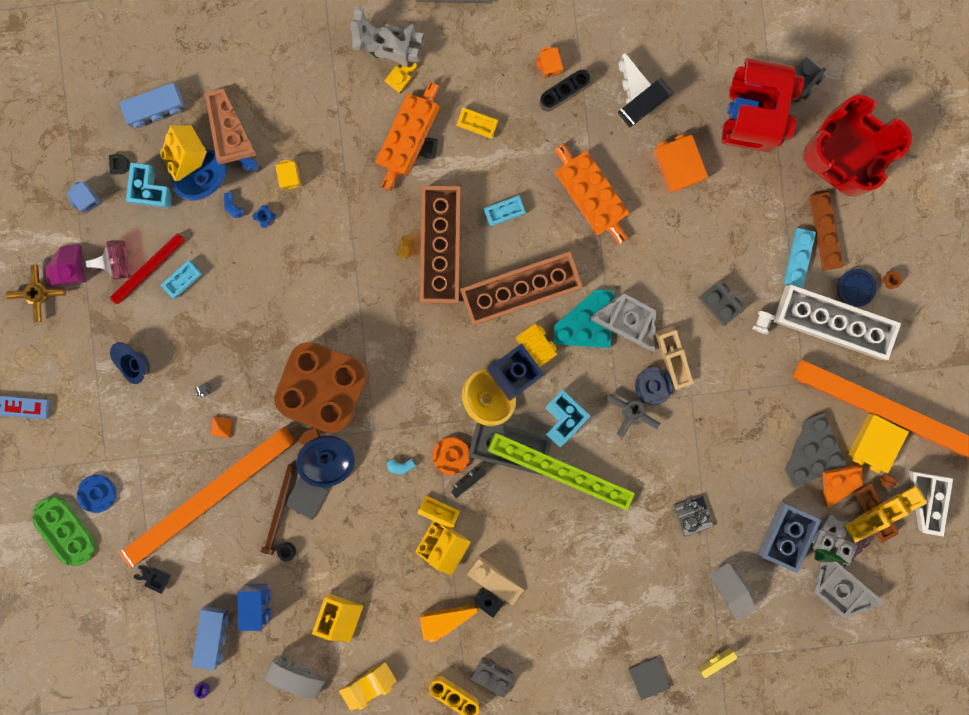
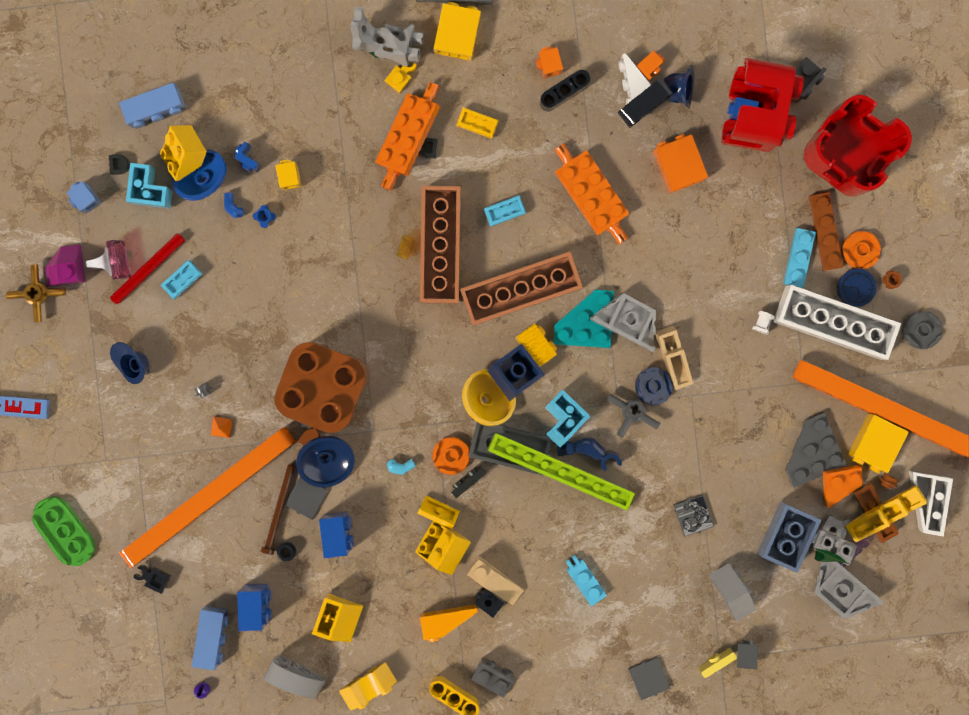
blue tile [77,475,116,513] -> none
nougat wing [205,89,256,165] -> none
dark grey bracket [698,282,744,326] -> none
none -> blue brick [319,511,354,558]
none -> yellow brick [434,2,481,61]
none -> dark blue piece [557,437,622,472]
none -> medium azure hinge [565,555,607,606]
none -> orange brick [636,50,665,82]
none -> dark blue piece [663,65,694,109]
none -> dark grey brick [737,640,758,670]
none -> orange tile [841,231,881,269]
none -> dark grey tile [902,311,942,349]

